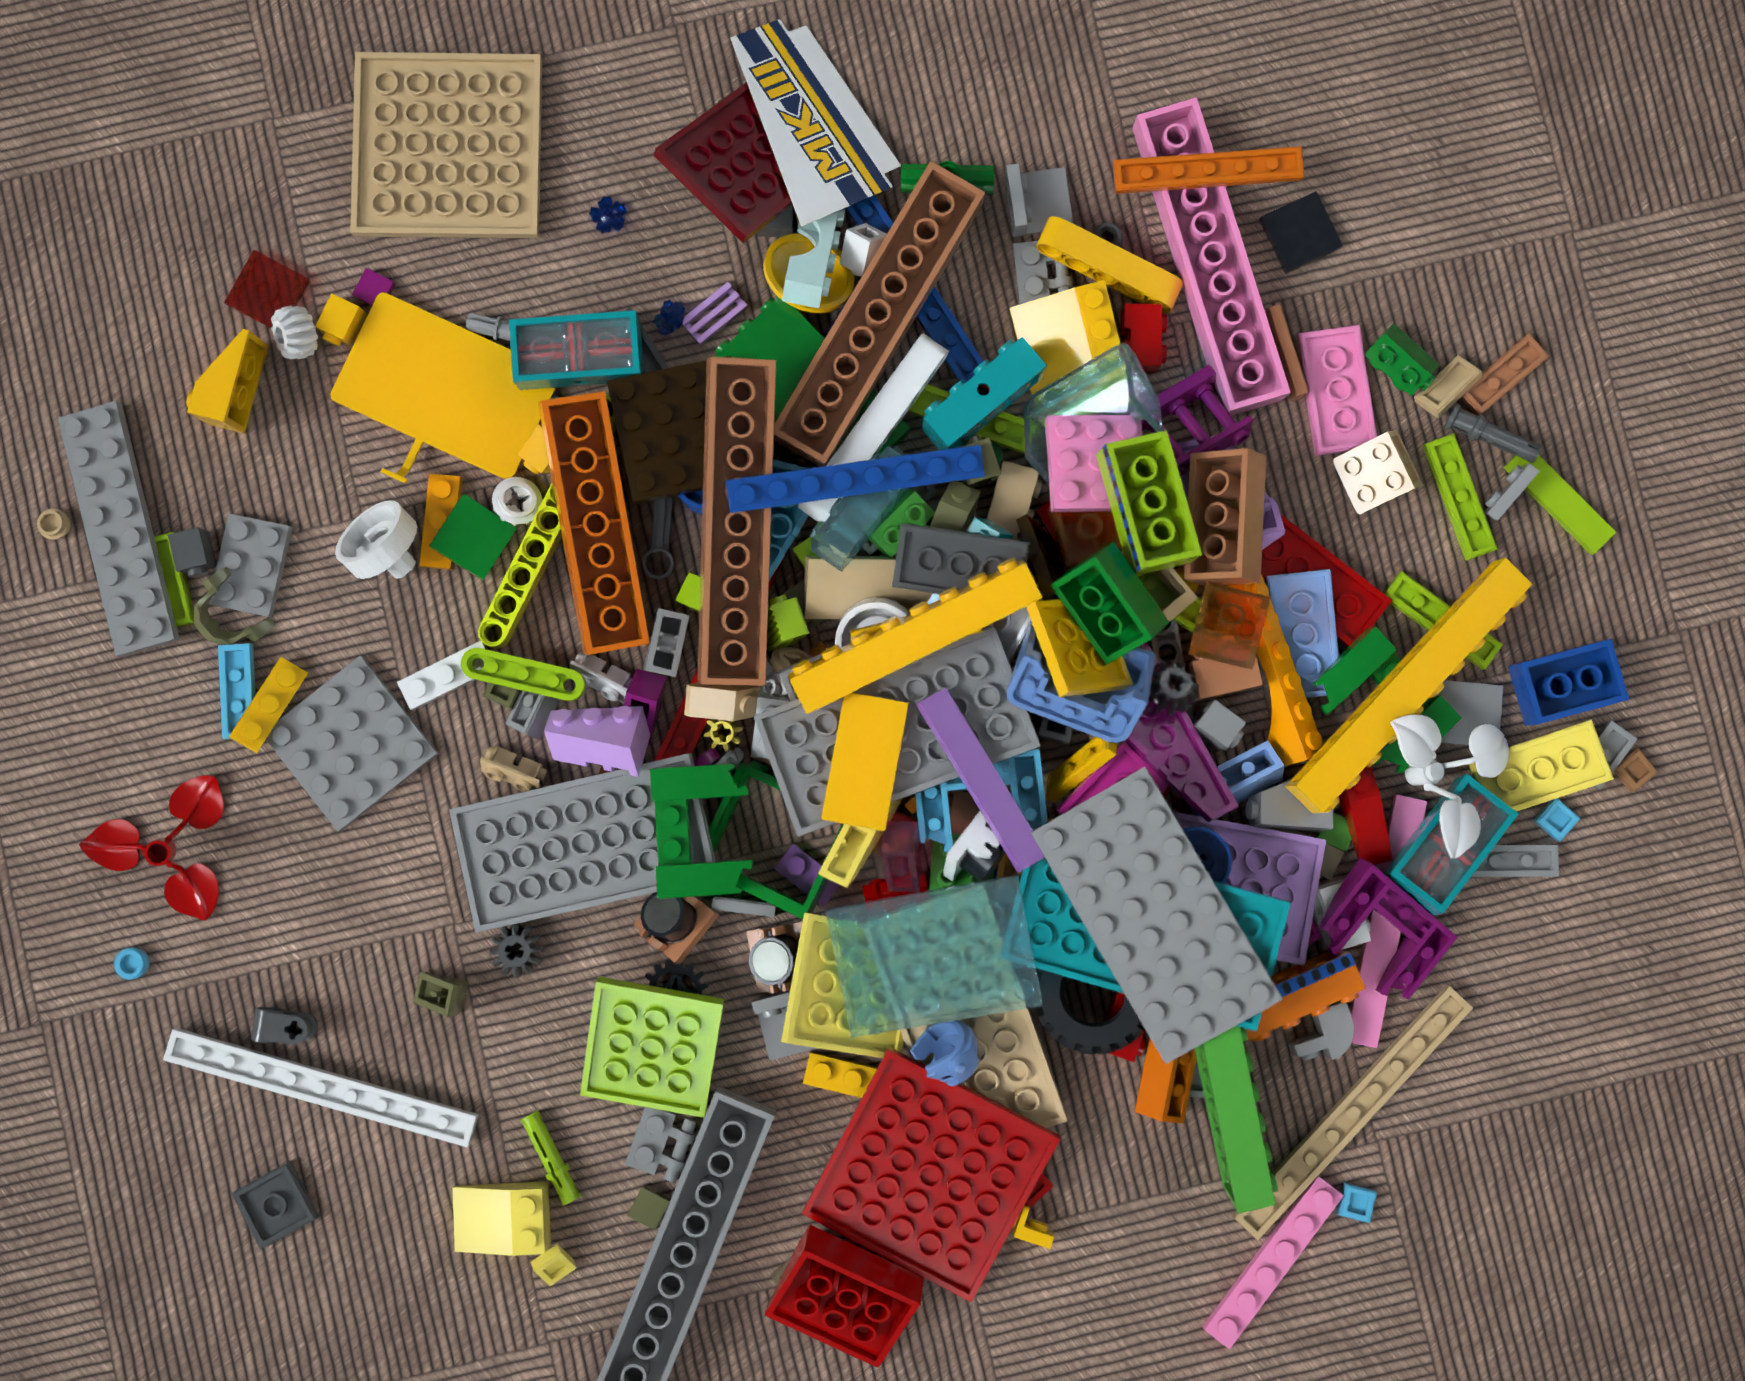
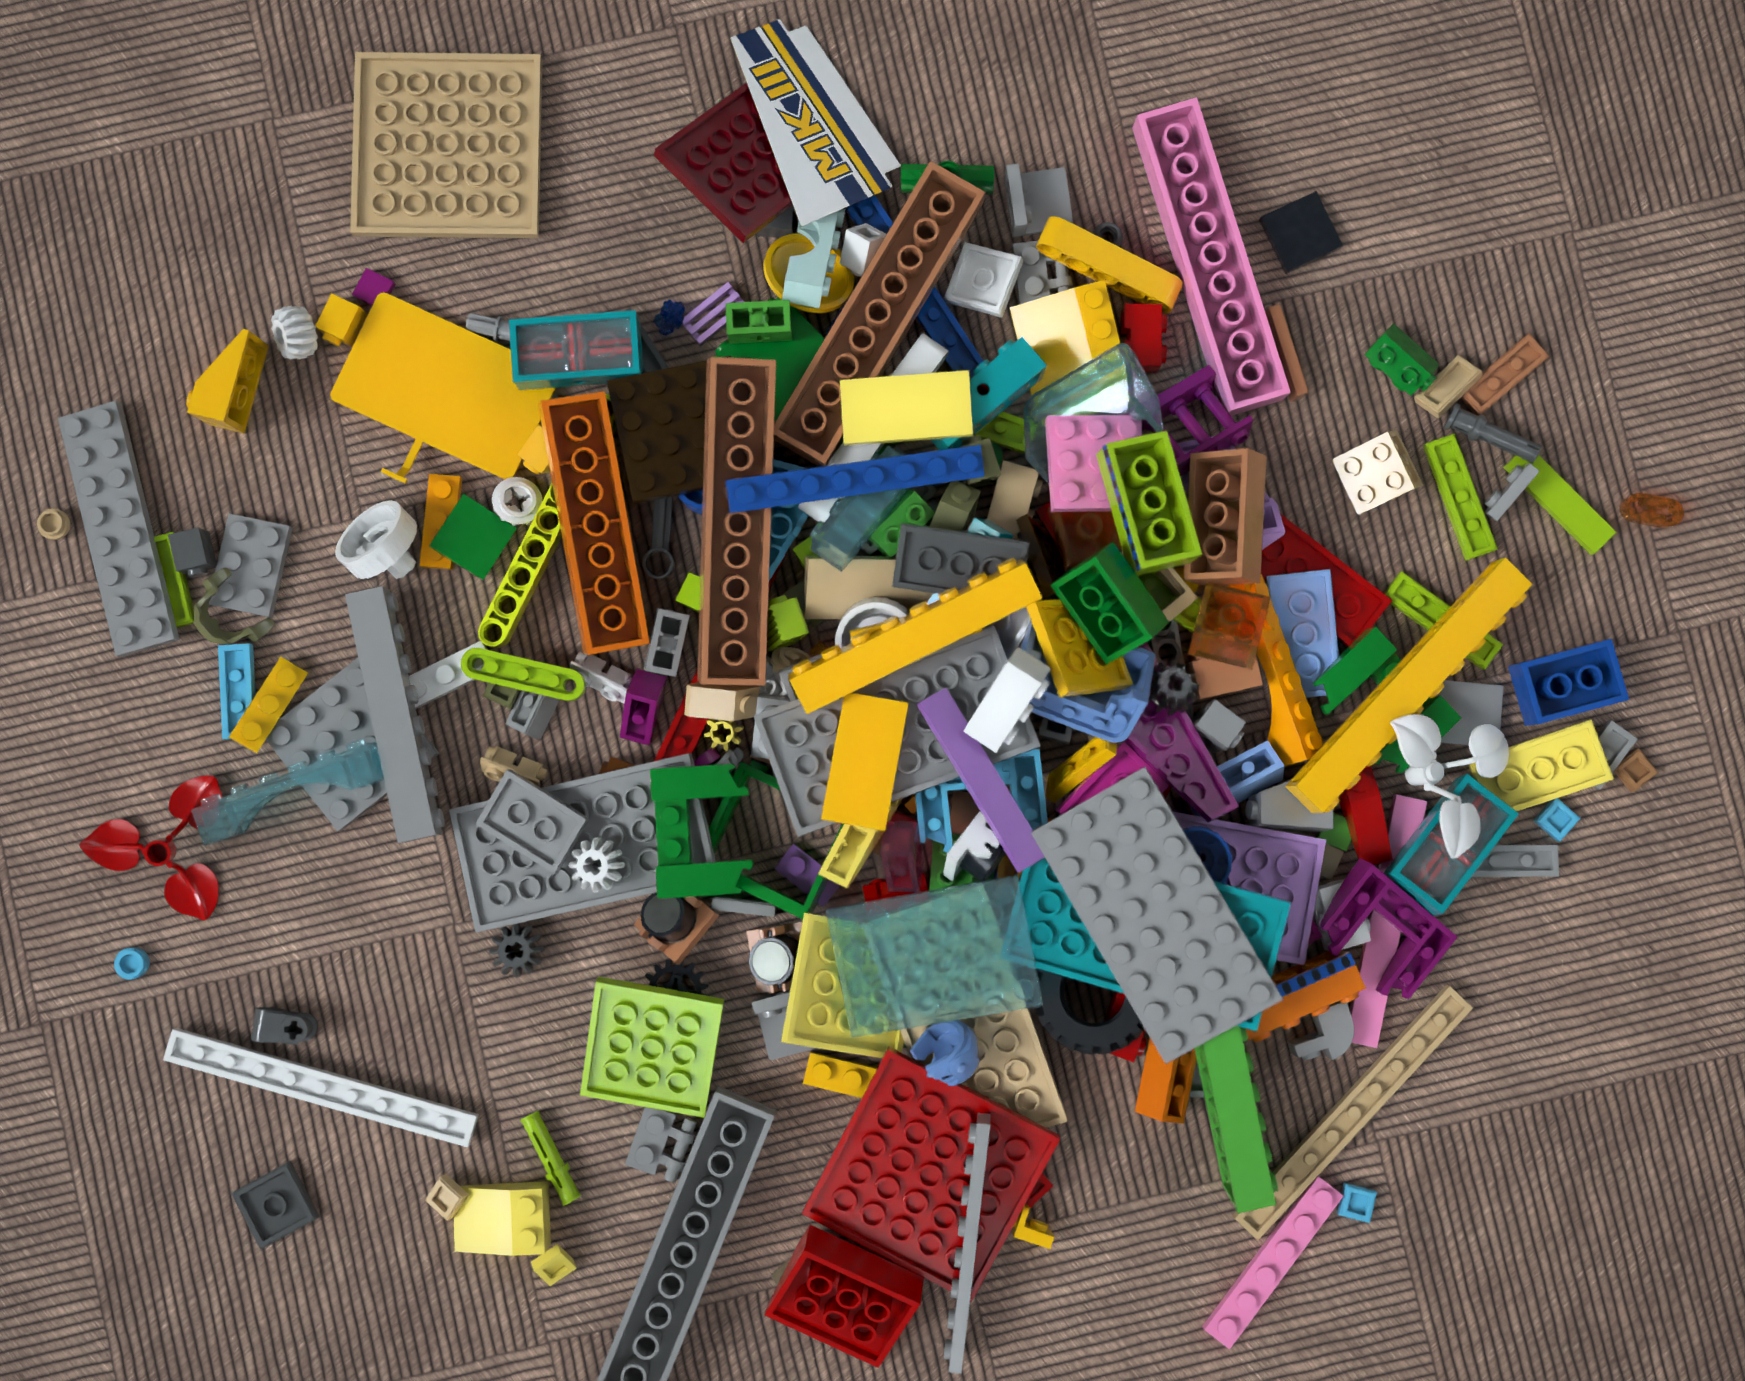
clear red tile [224,250,310,329] -> none
olive slope [413,972,469,1017] -> none
lavender wedge [544,706,650,777] -> none
clear blue plant [589,196,627,234] -> none
olive tile [627,1185,671,1230] -> none
orange tile [1113,146,1305,194] -> none
bright pink tile [1296,325,1377,456] -> none
none -> clear light blue arch [191,739,384,846]
none -> light grey brick [345,586,445,843]
none -> tan tile [425,1174,469,1221]
none -> light grey plate [475,769,590,874]
none -> white gear [568,837,625,893]
none -> bright green brick [725,300,792,344]
none -> light yellow tile [840,370,973,446]
none -> white tile [944,242,1024,318]
none -> light grey plate [944,1113,991,1374]
none -> white brick [963,647,1051,753]
none -> clear orange beam [1620,493,1684,528]

